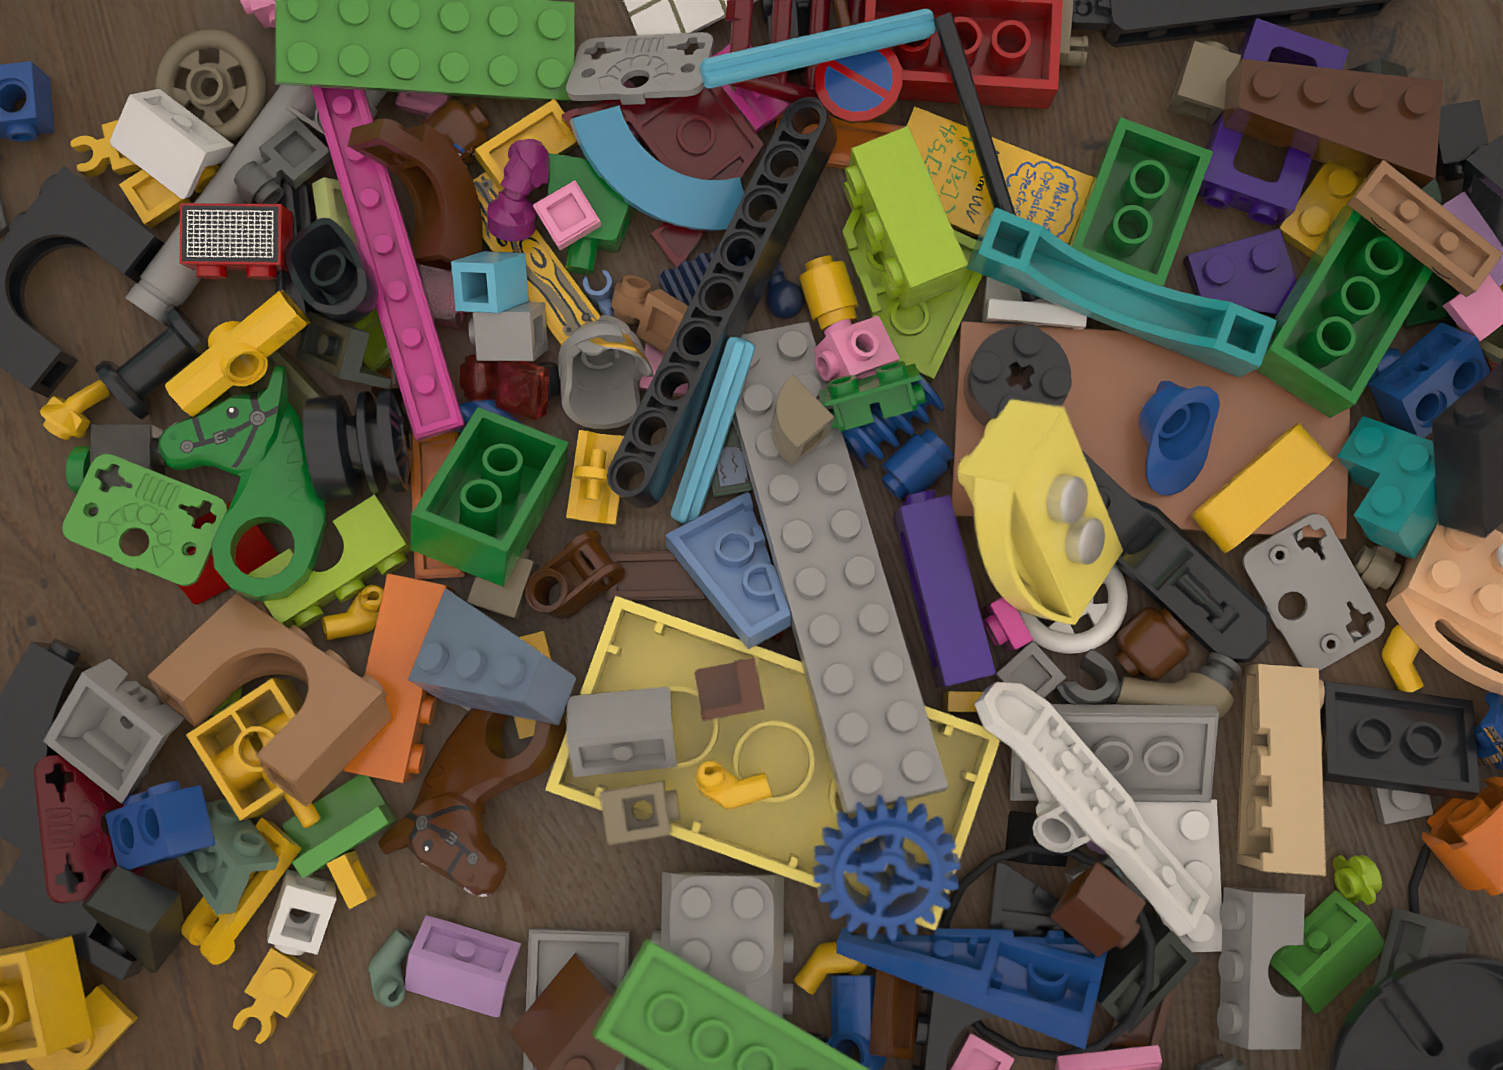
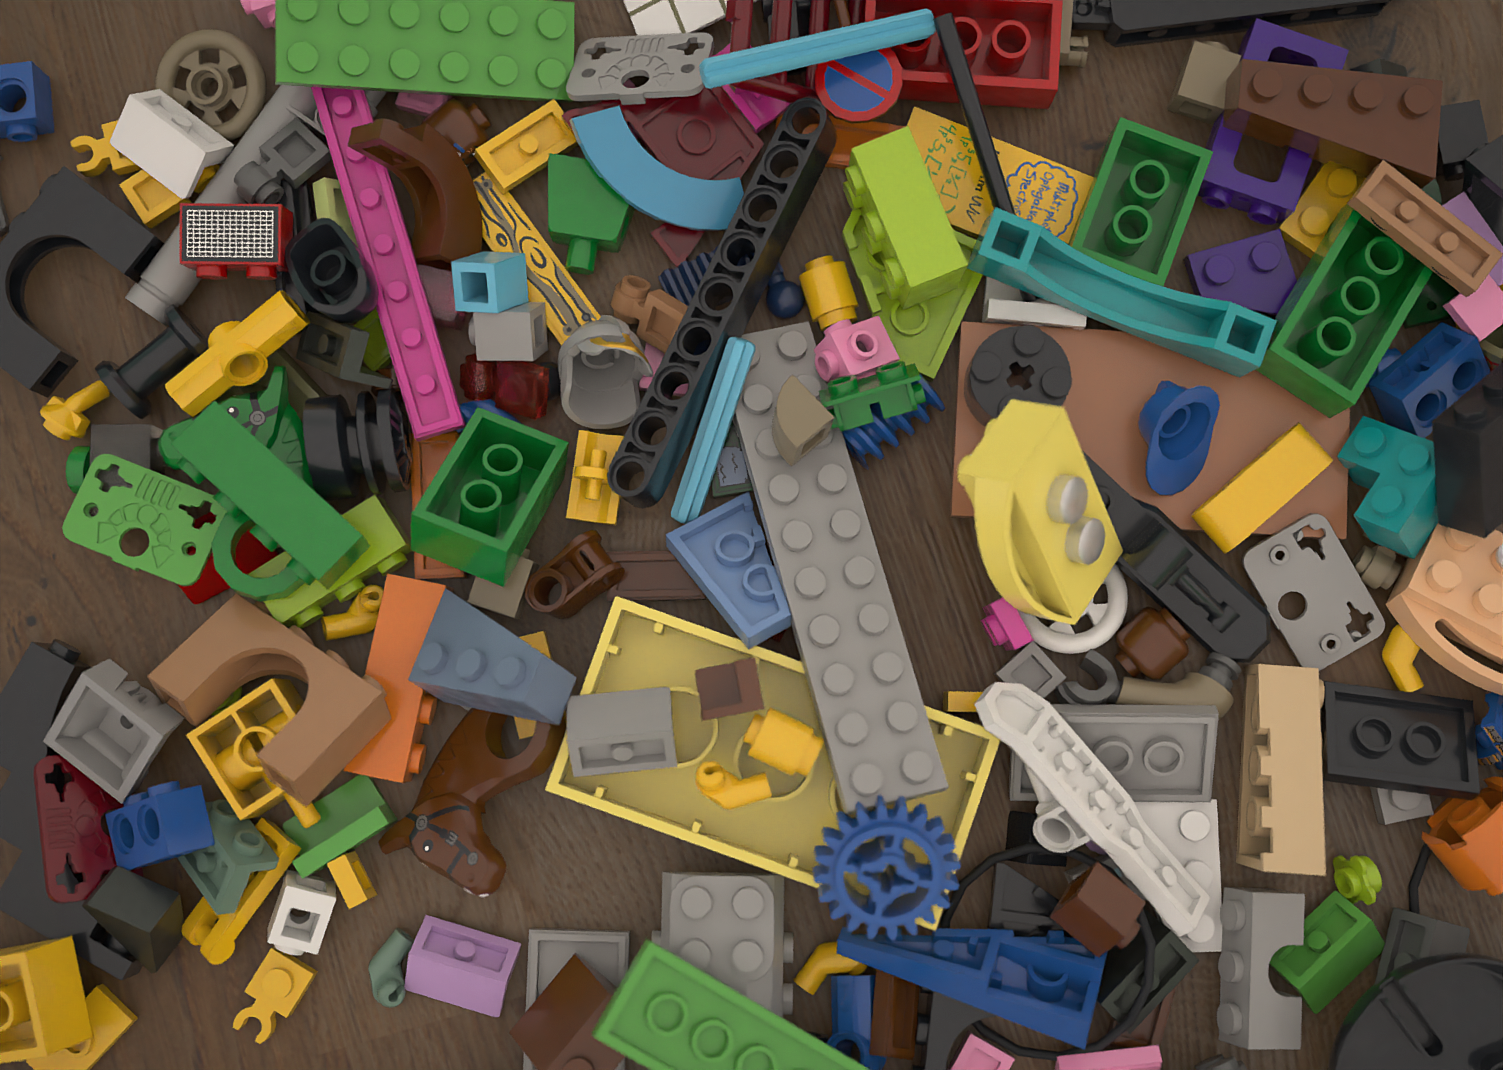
magenta arm [487,139,550,242] -> none
bright pink tile [533,180,602,251] -> none
medium blue hand [583,270,615,316] -> none
dark tan brick [600,780,681,845] -> none
blue brick [880,429,954,501] -> none
dark purple piece [893,490,996,688] -> none
none -> green brick [170,400,371,590]
none -> yellow brick [742,707,824,777]

